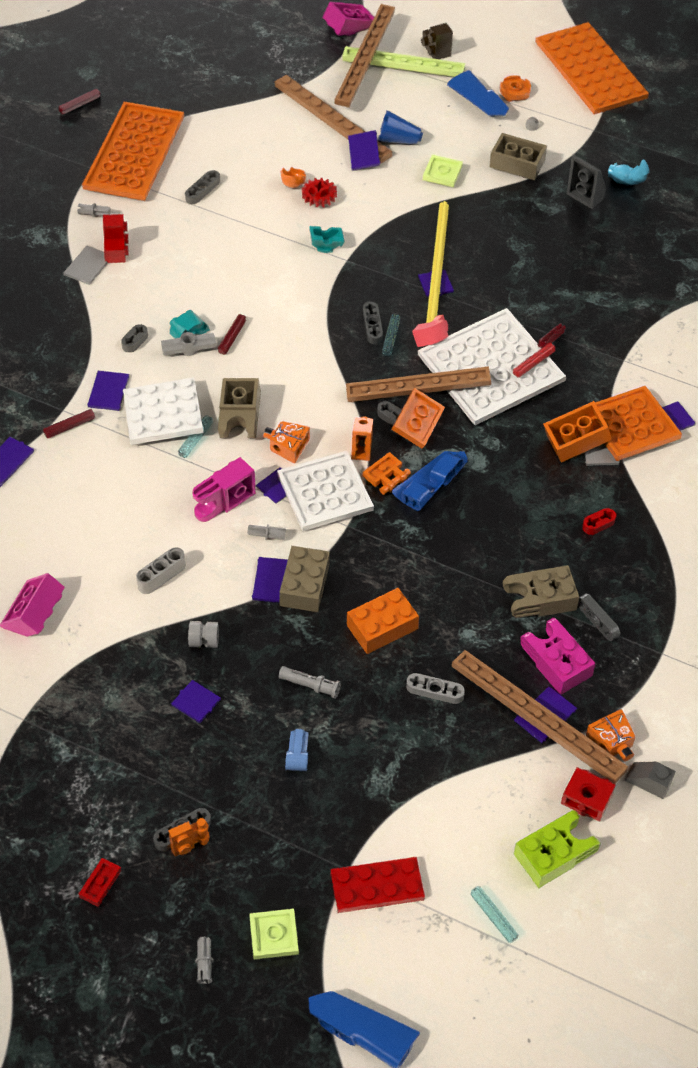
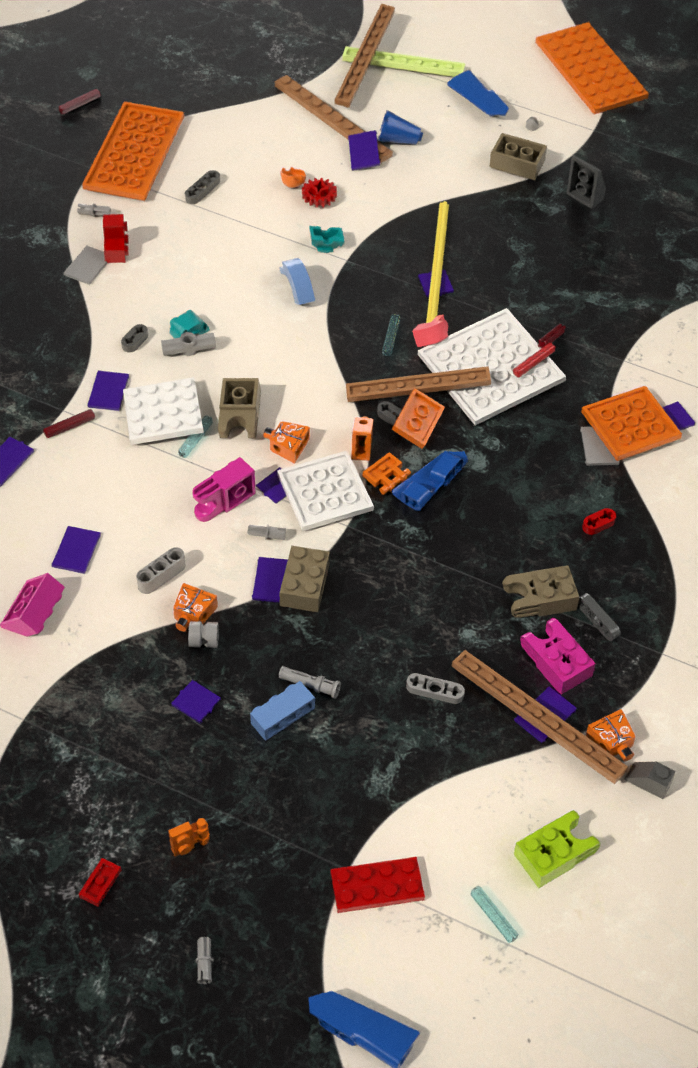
dark grey beam [153,808,211,851] -> none
dark red axle [218,314,246,355] -> none
yellowish green plate [250,909,299,959] -> none
medium blue piece [285,729,309,771] -> none
dark pink slope [323,2,374,36] -> none
orange brick [347,588,419,654] -> none
dark grey beam [363,302,383,344] -> none
dark brown brick [421,23,453,60] -> none
yellowish green plate [423,155,463,187] -> none
orange plate [500,75,531,102] -> none
orange brick [543,401,612,463] -> none
red brick [561,767,616,822] -> none
medium azure animal [608,160,649,185] -> none
none -> dark purple piece [52,526,101,574]
none -> orange torso [173,583,218,632]
none -> medium blue brick [250,681,315,741]
none -> medium blue arch [279,258,315,305]

